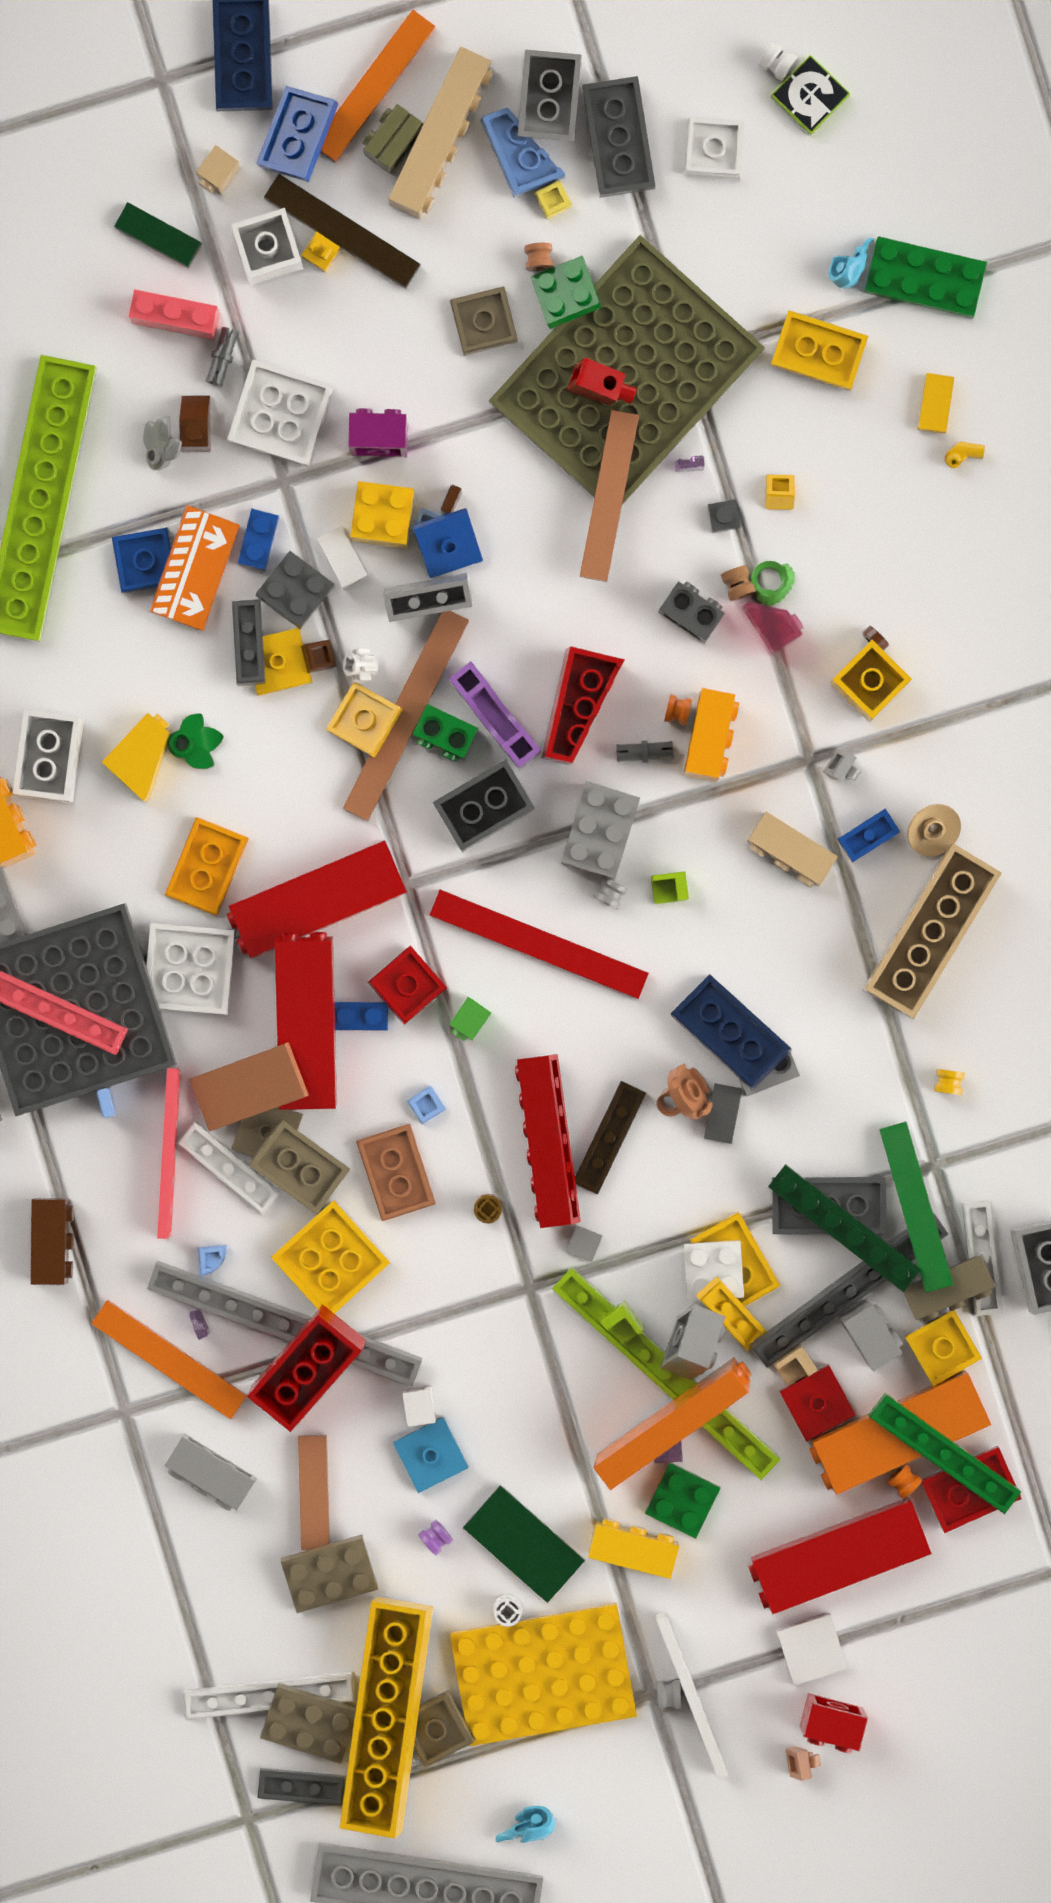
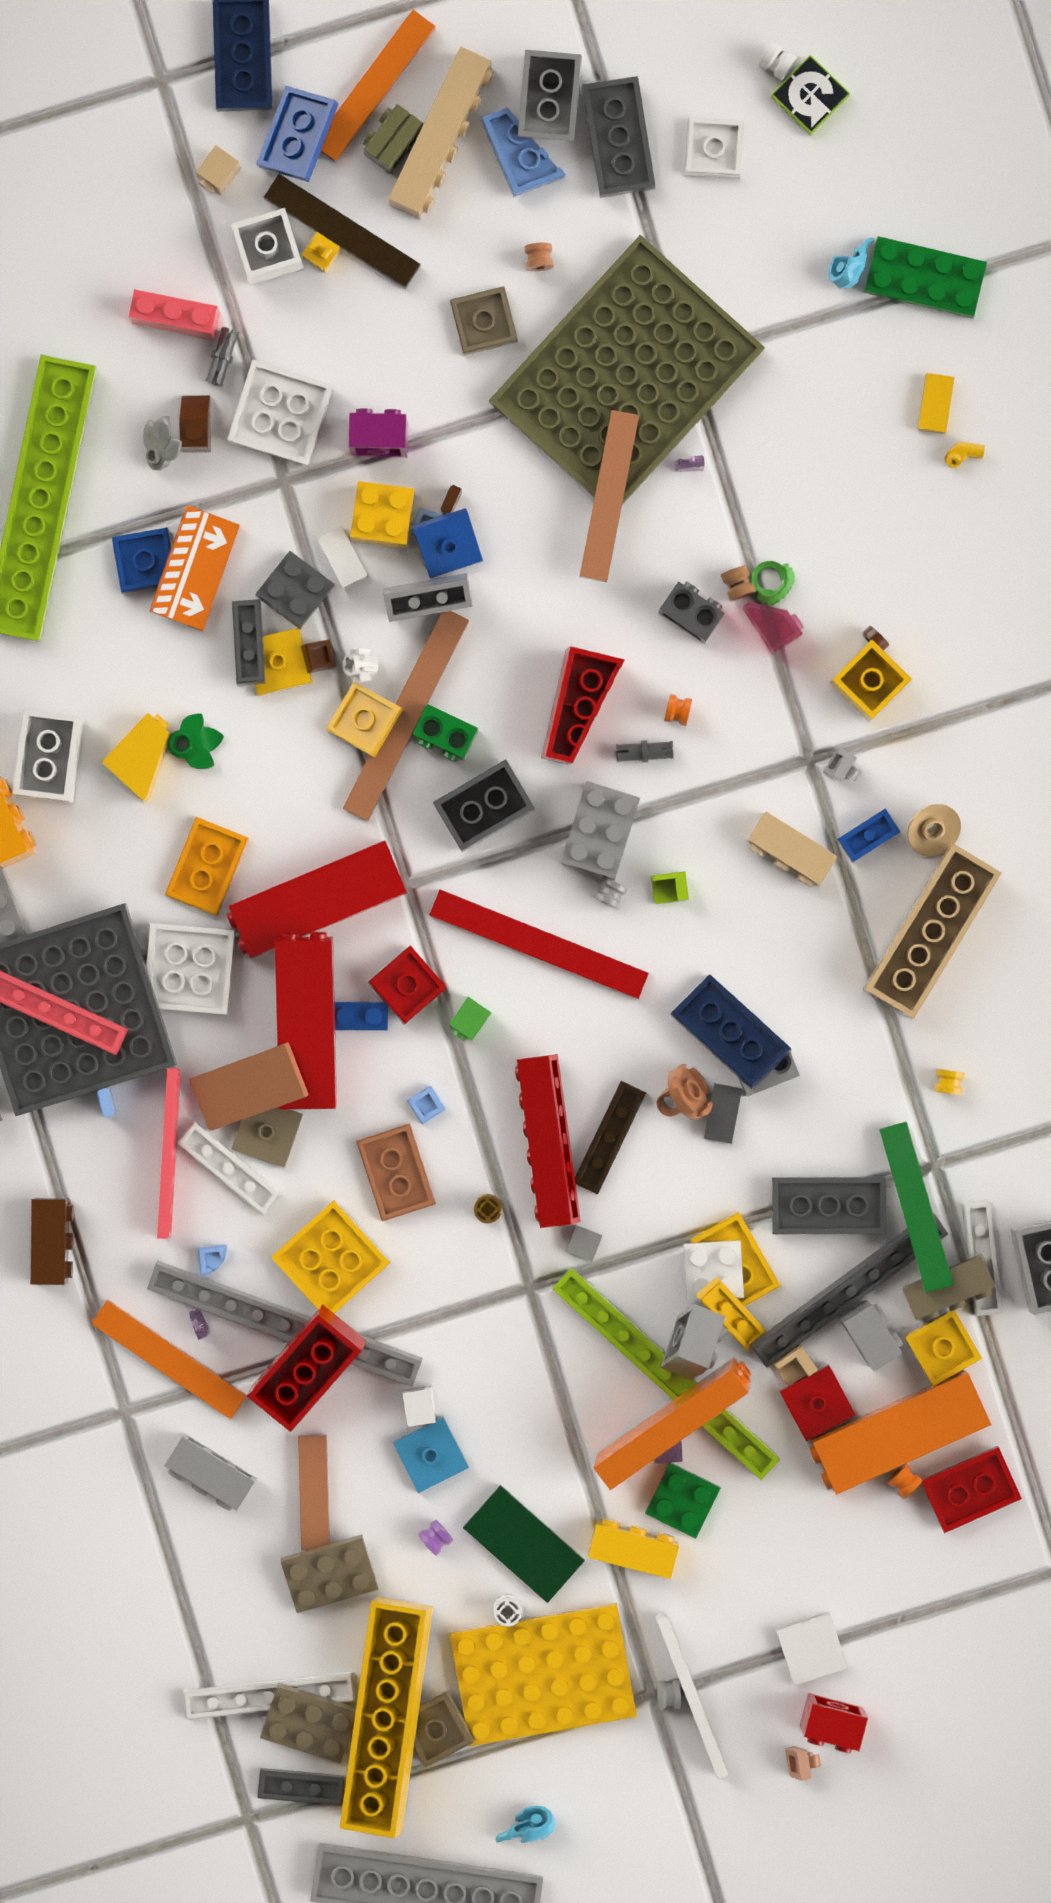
dark green tile [114,202,202,269] -> none
blue plate [238,509,279,571] -> none
dark tan plate [248,1119,350,1214] -> none
medium lavender arch [449,661,541,770] -> none
plate [531,255,602,329] -> none
light yellow tile [534,180,572,219] -> none
red torso [566,358,637,405] -> none
lime panel [600,1300,645,1344] -> none
light orange brick [683,688,739,782] -> none
dark grey plate [708,500,740,533] -> none
red brick [748,1497,932,1615] -> none
yellow slope [765,474,795,510] -> none
dark green plate [768,1164,921,1292] -> none
yellow plate [770,310,869,391] -> none
green tile [868,1393,1021,1514] -> none

